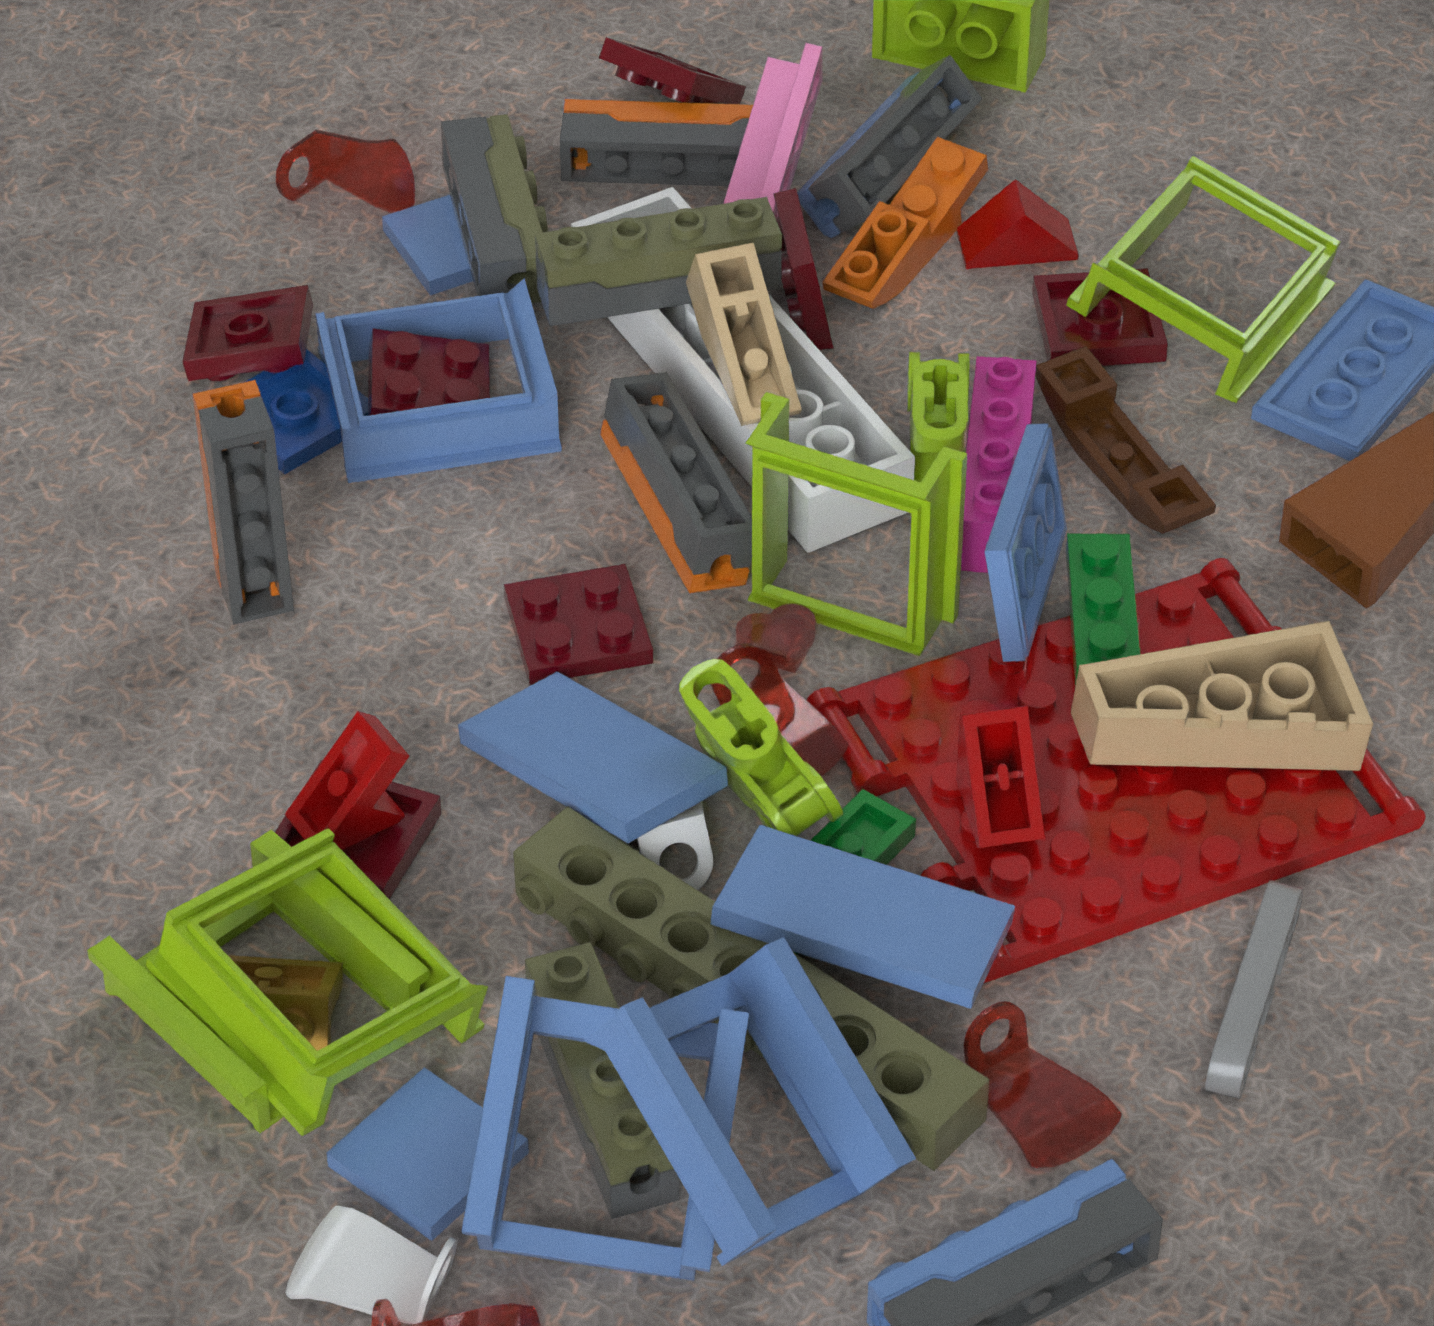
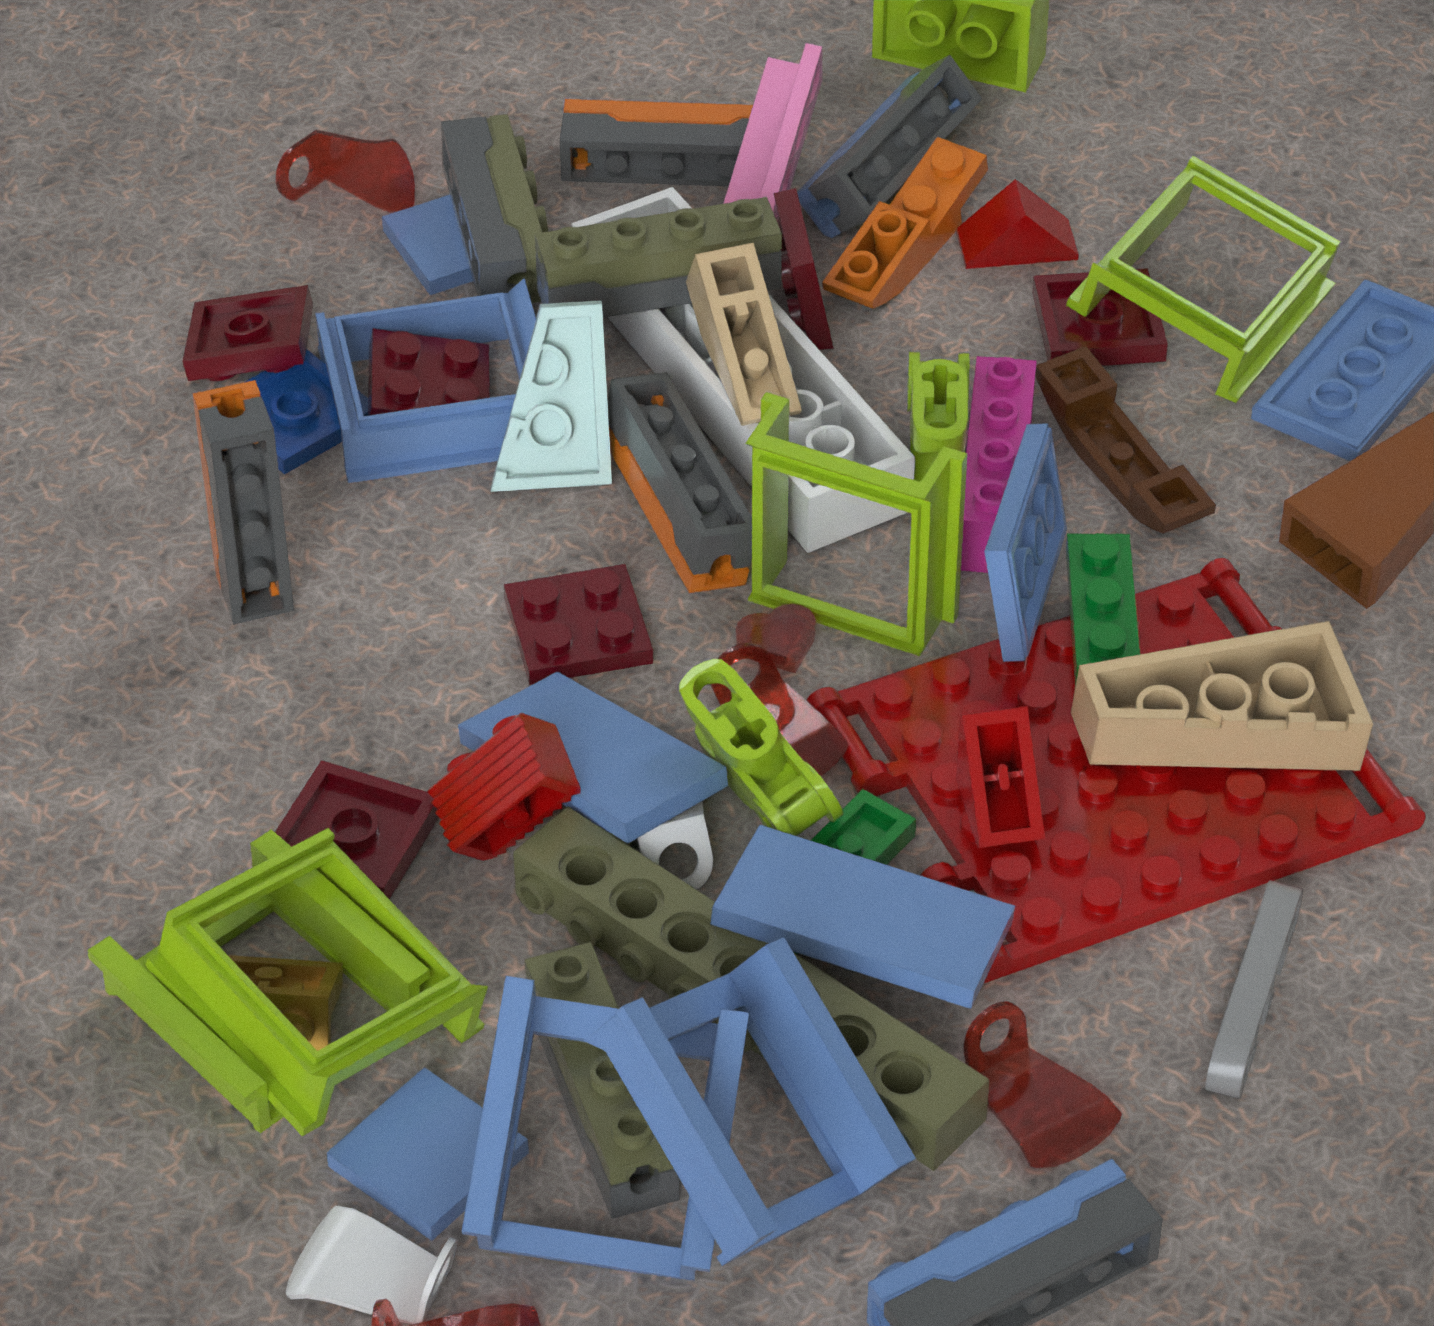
red slope [284,711,410,850] -> none
dark red plate [599,37,746,104] -> none
none -> red brick [427,713,581,861]
none -> light aqua wing [491,301,612,492]

